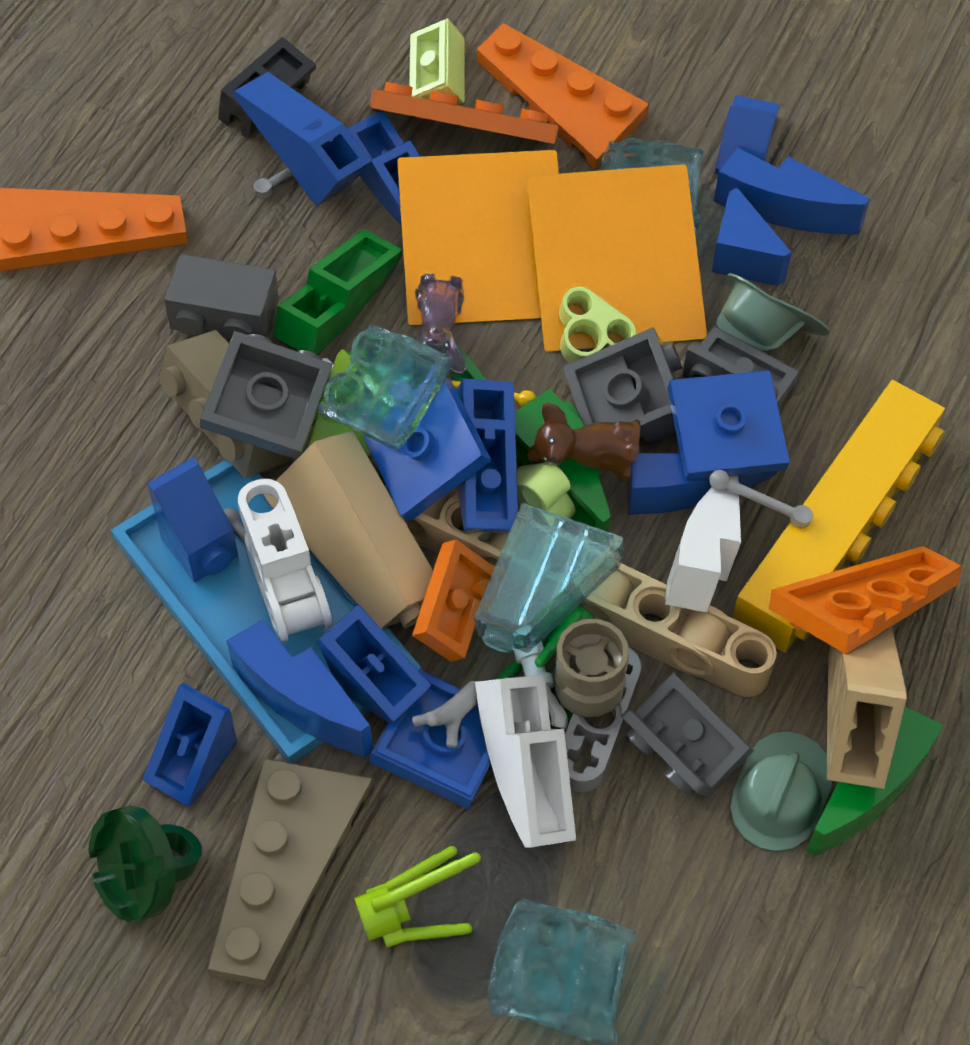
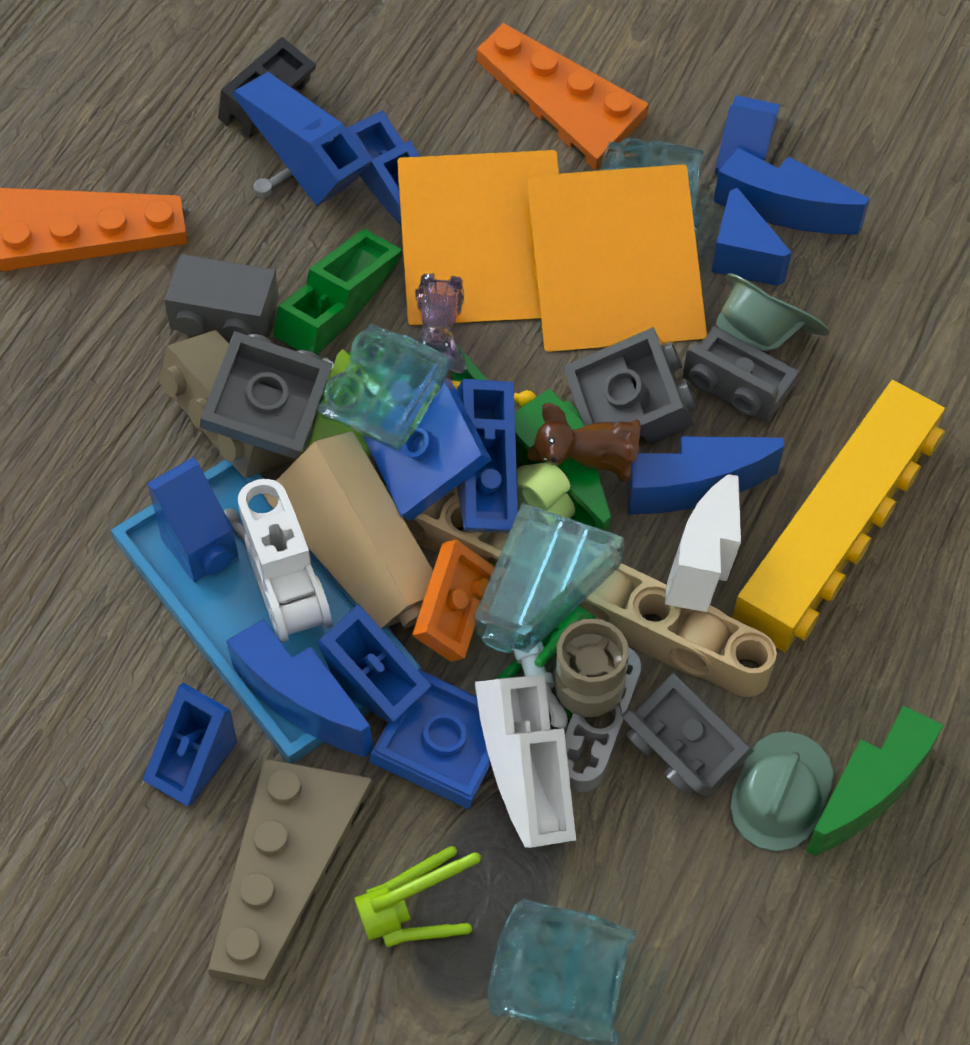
dark green tile [88,805,202,922] -> none
orange wing [369,82,558,144] -> none
yellowish green slope [409,19,465,105] -> none
light grey bar [412,681,478,748] -> none
yellowish green piece [559,286,636,363] -> none
blue plate [667,370,790,480] -> none
light grey hinge [709,470,813,528] -> none
orange wing [769,546,962,654] -> none
tan slope [827,626,907,789] -> none

